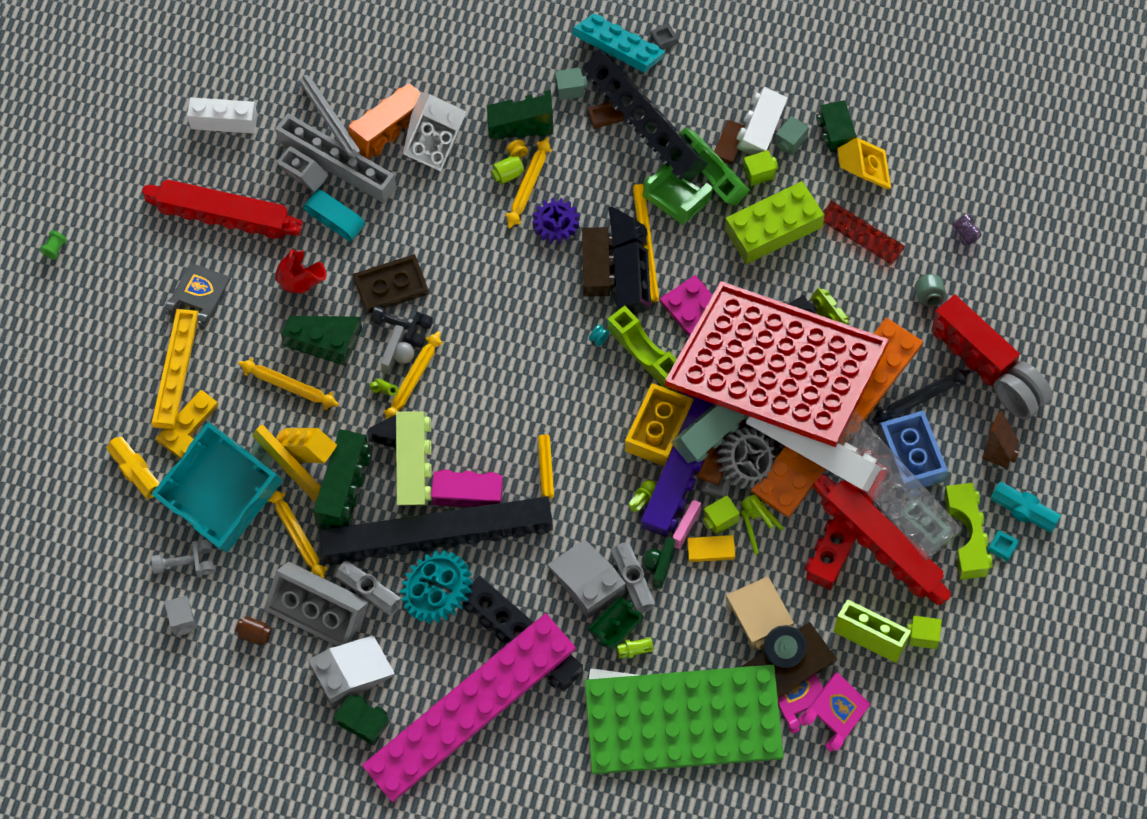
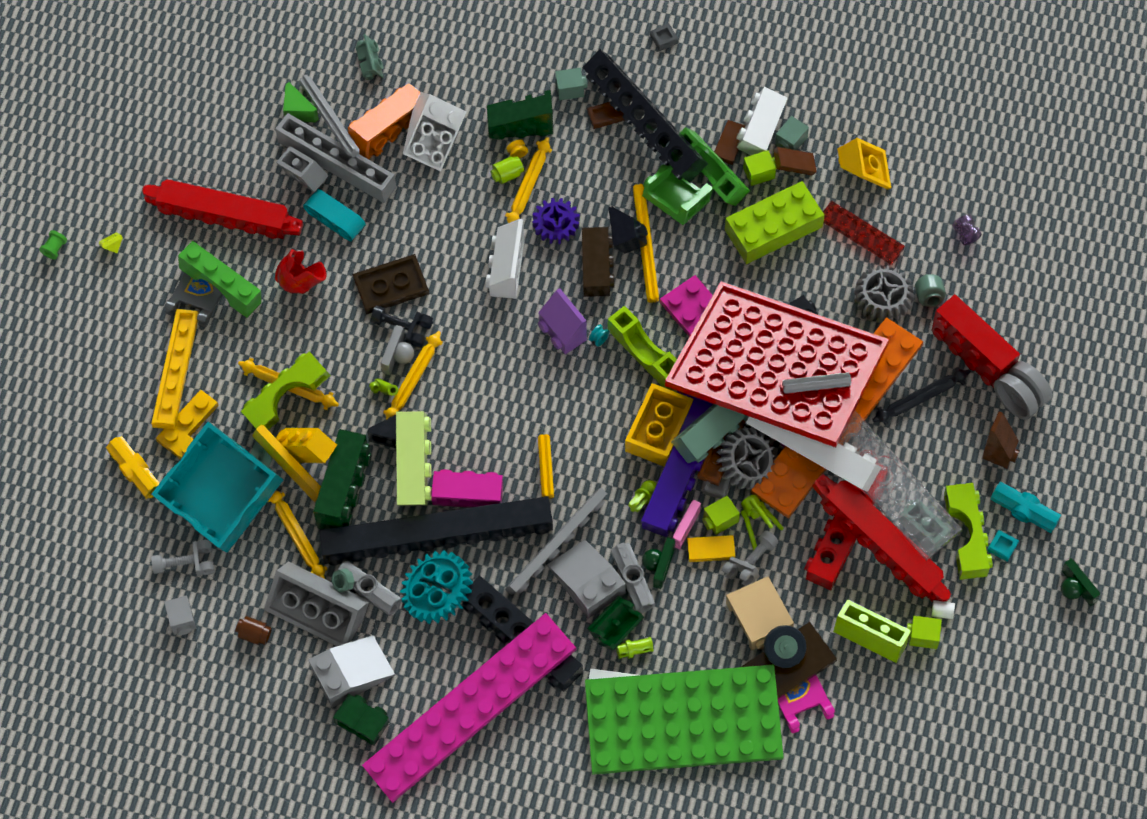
white brick [187,97,257,134] -> none
dark green wedge [281,316,362,366] -> none
teal plate [572,14,665,73] -> none
black brick [614,241,652,315] -> none
dark pink flag [798,672,870,752] -> none
lime hinge [809,287,850,325] -> none
dark green brick [816,100,857,153] -> none
medium blue brick [878,410,948,494] -> none
none -> neon yellow slope [99,232,123,253]
none -> bright green arch [178,241,261,318]
none -> lime arch [241,351,331,430]
none -> bright green slope [283,82,319,122]
none -> sand green tile [331,568,355,592]
none -> sand green hinge [355,34,384,80]
none -> white slope [486,219,525,299]
none -> light grey plate [505,488,608,595]
none -> medium lavender slope [538,288,587,354]
none -> light grey bar [722,531,778,586]
none -> reddish brown tile [773,147,817,176]
none -> light grey axle [782,372,851,393]
none -> light grey gear [854,265,915,324]
none -> white hinge [931,600,955,619]
none -> dark green tile [1060,558,1100,607]

